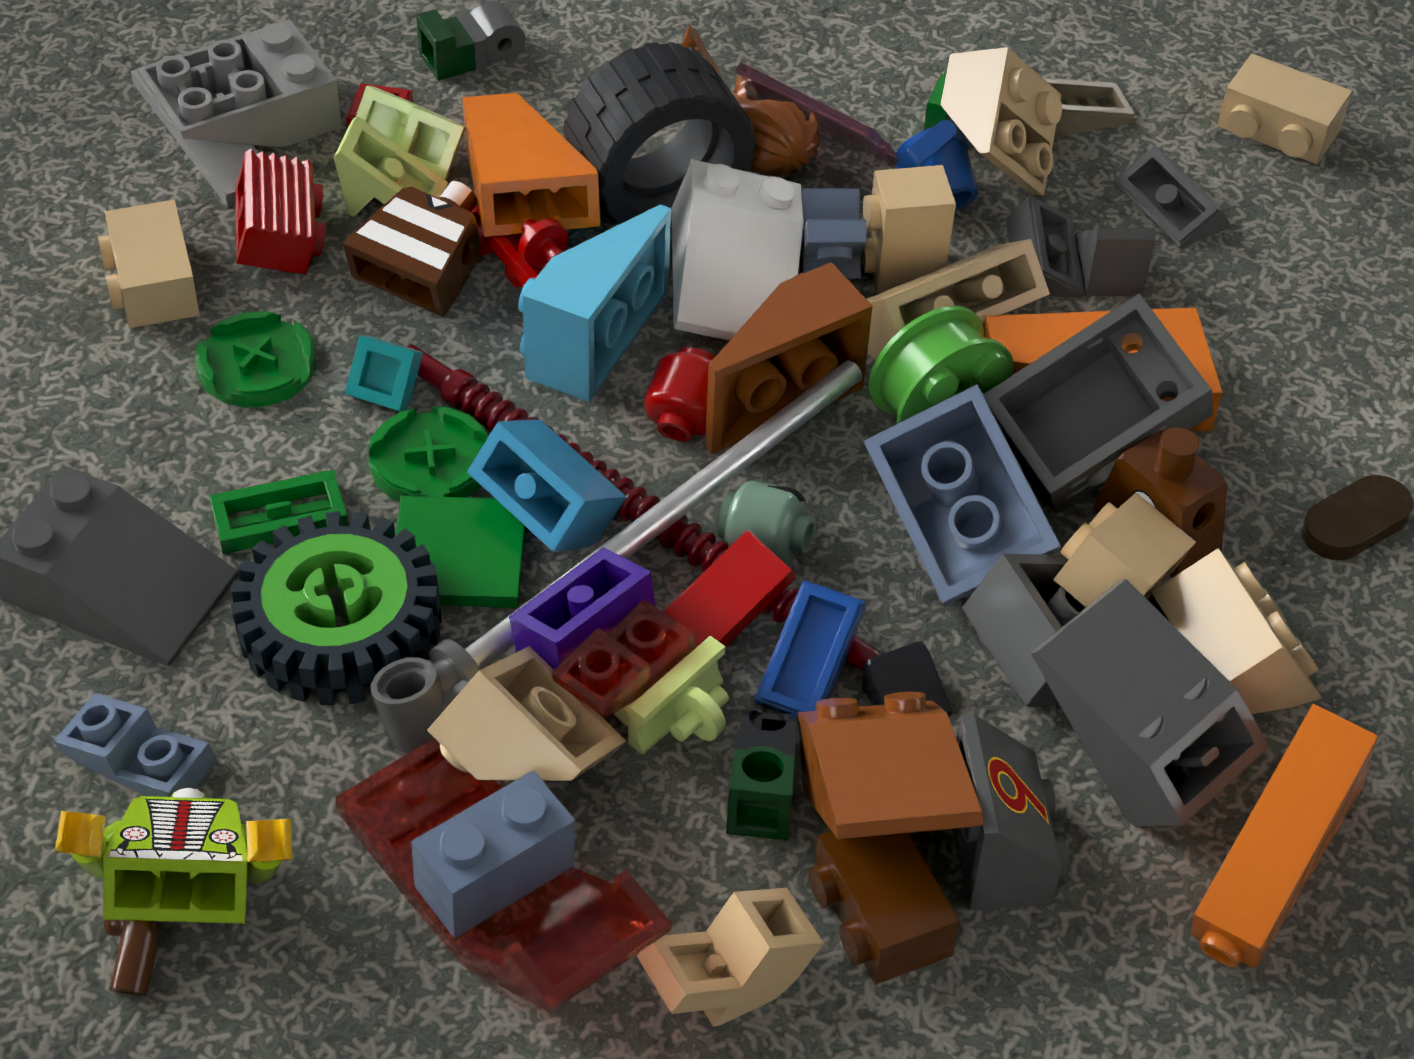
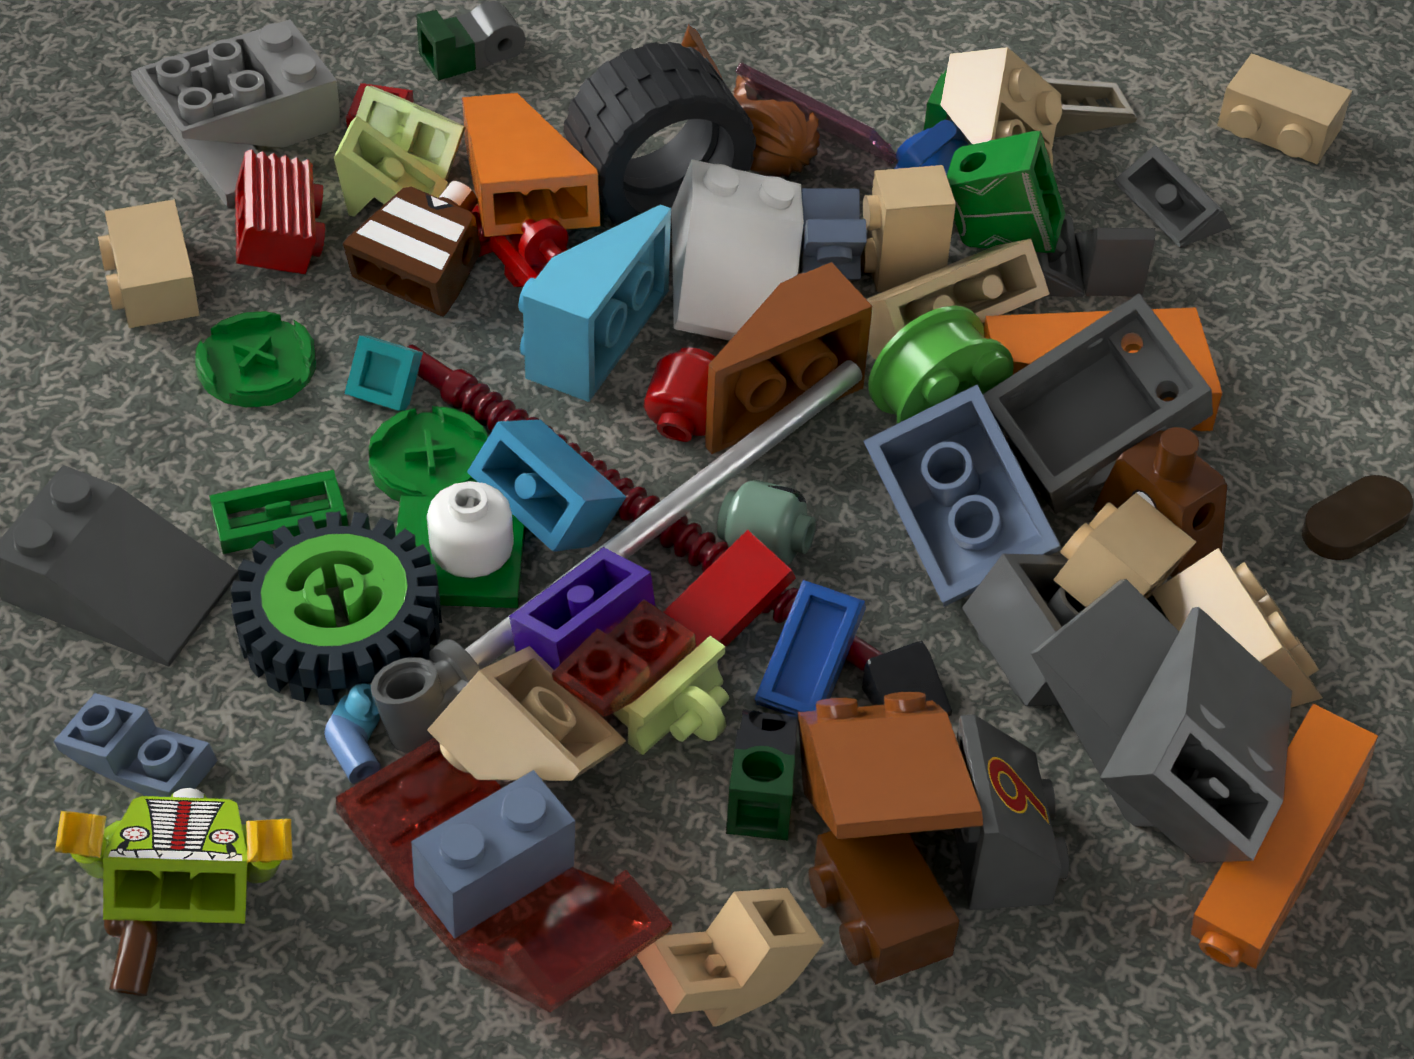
none -> medium blue arm [324,684,380,784]
none -> white head [427,481,514,578]
none -> green torso [947,131,1065,253]
none -> dark grey slope [1100,607,1292,863]

